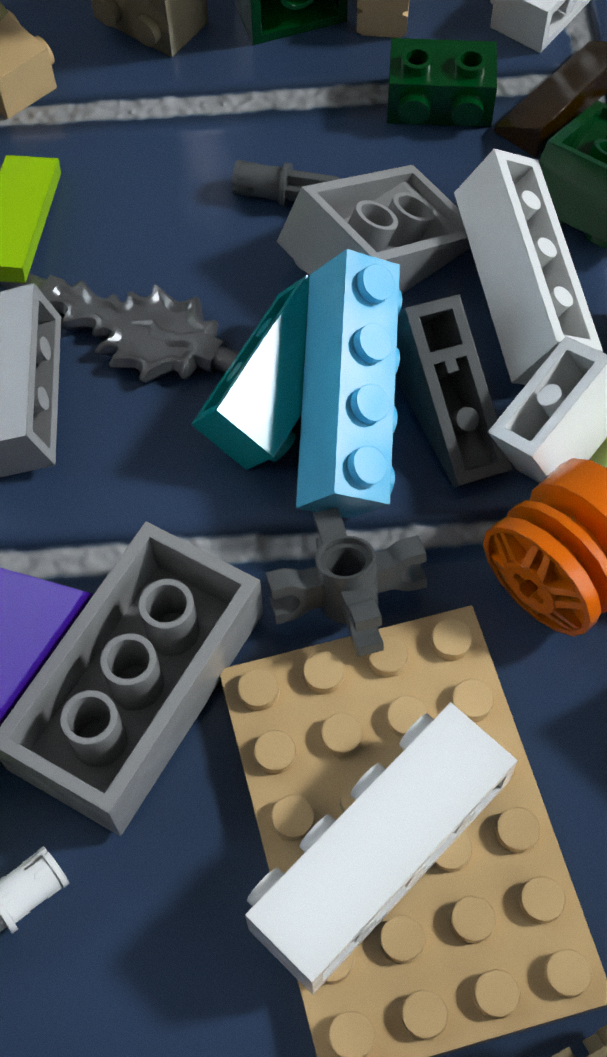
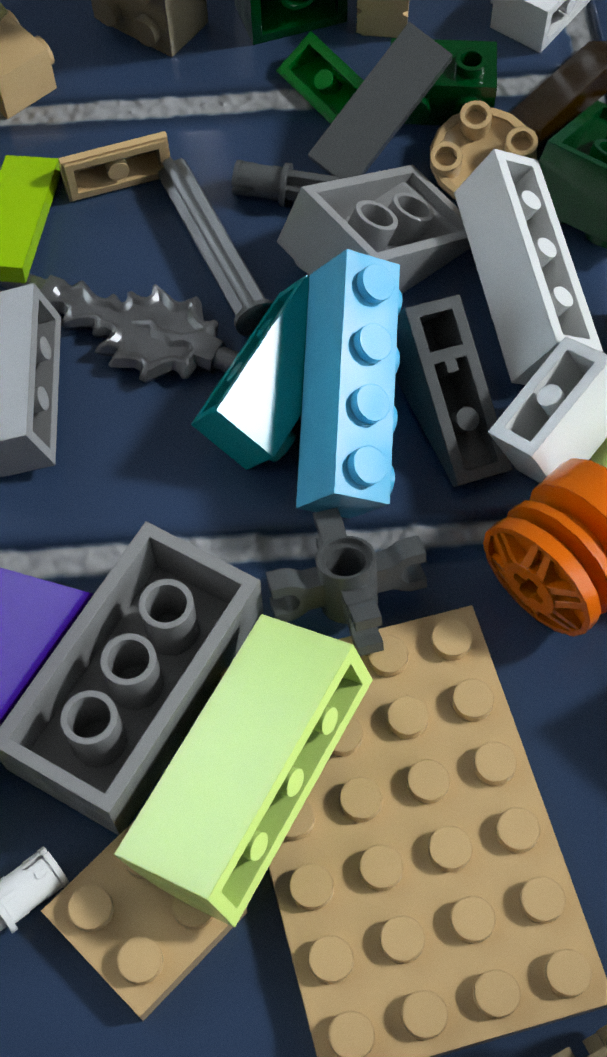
white brick [245,702,518,995] -> none
none -> tan plate [41,820,248,1021]
none -> tan slope [58,131,170,202]
none -> yellowish green brick [114,614,373,928]
none -> dark grey axle [158,157,273,336]
none -> green slope [276,31,364,124]
none -> dark grey tile [308,22,453,179]
none -> tan dish [430,100,538,200]

